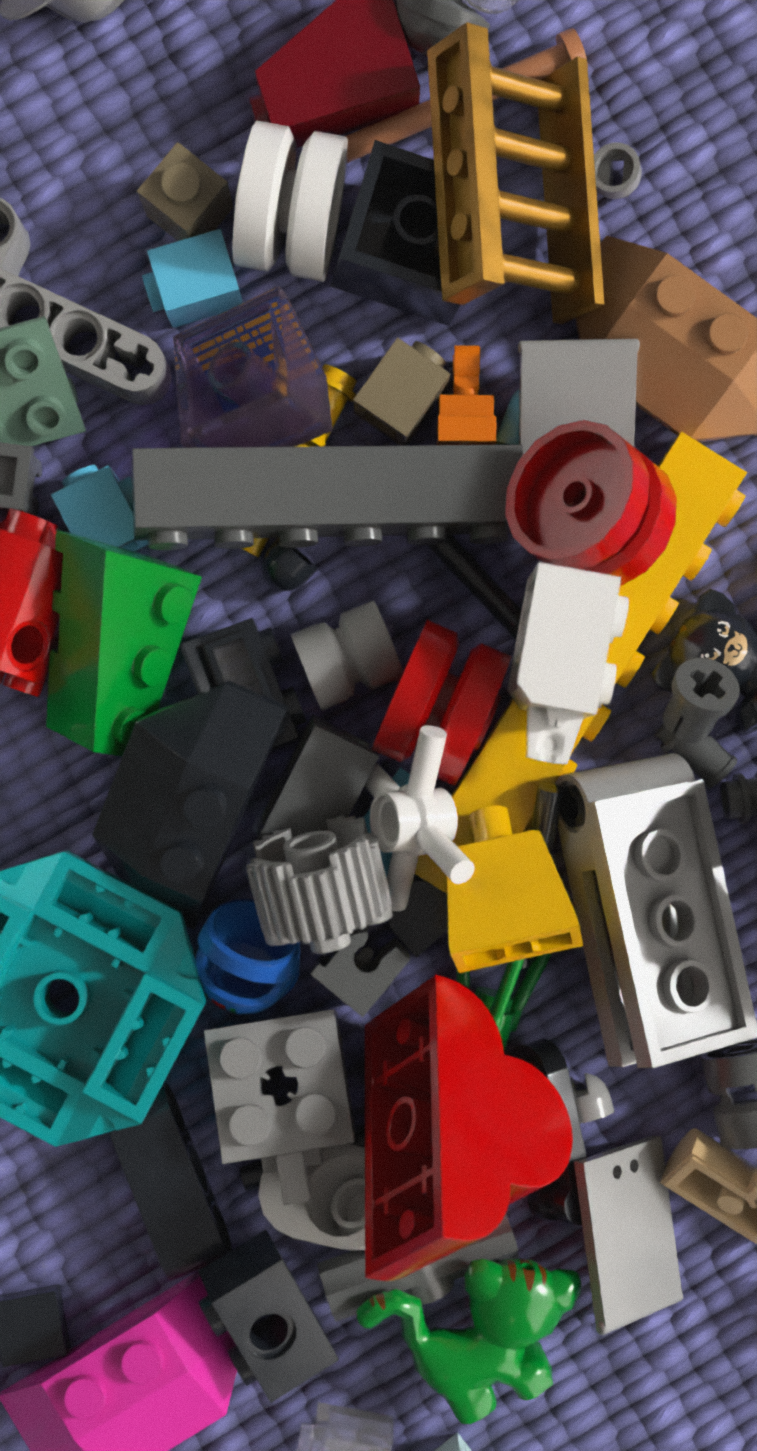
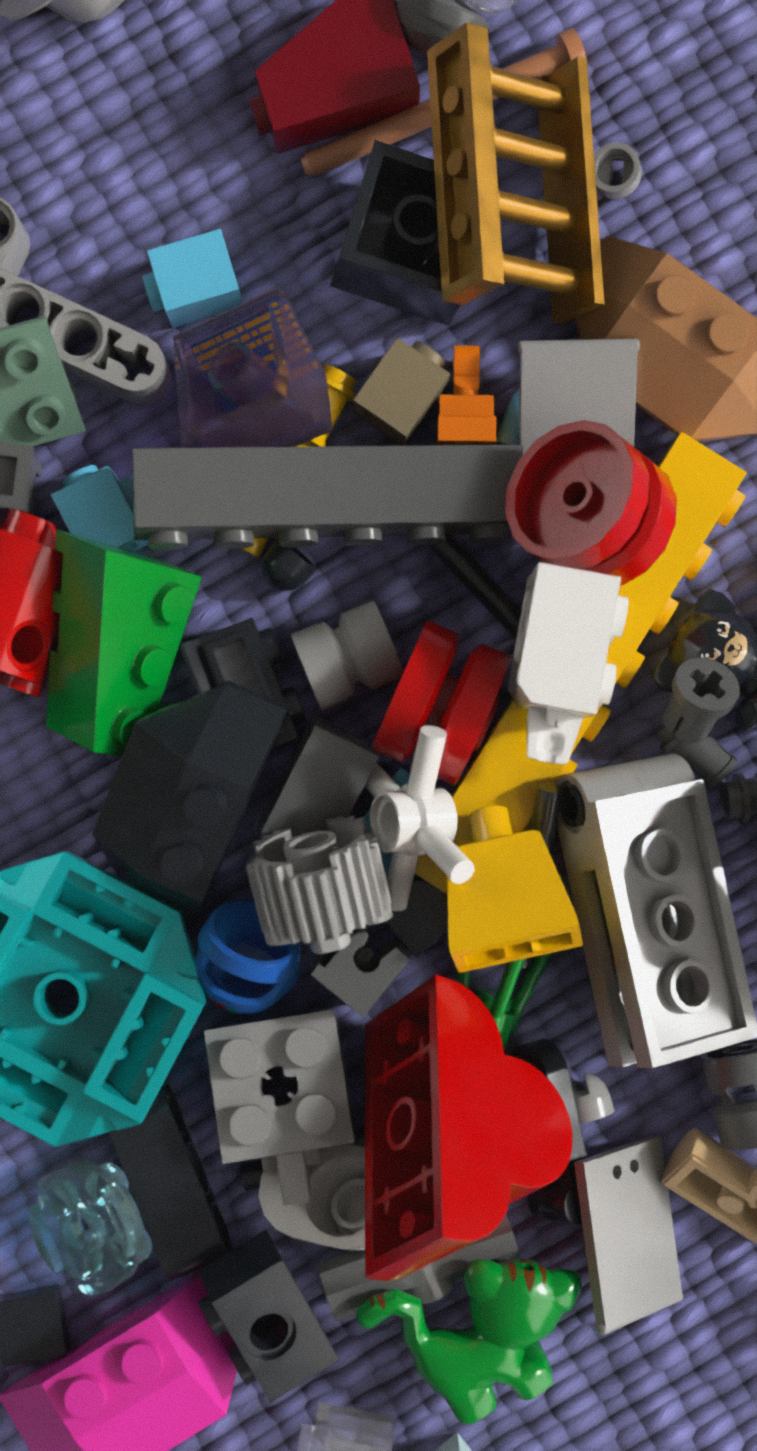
dark tan brick [137,142,234,241] -> none
white wheel [232,121,348,282] -> none
none -> clear light blue plate [29,1160,152,1295]

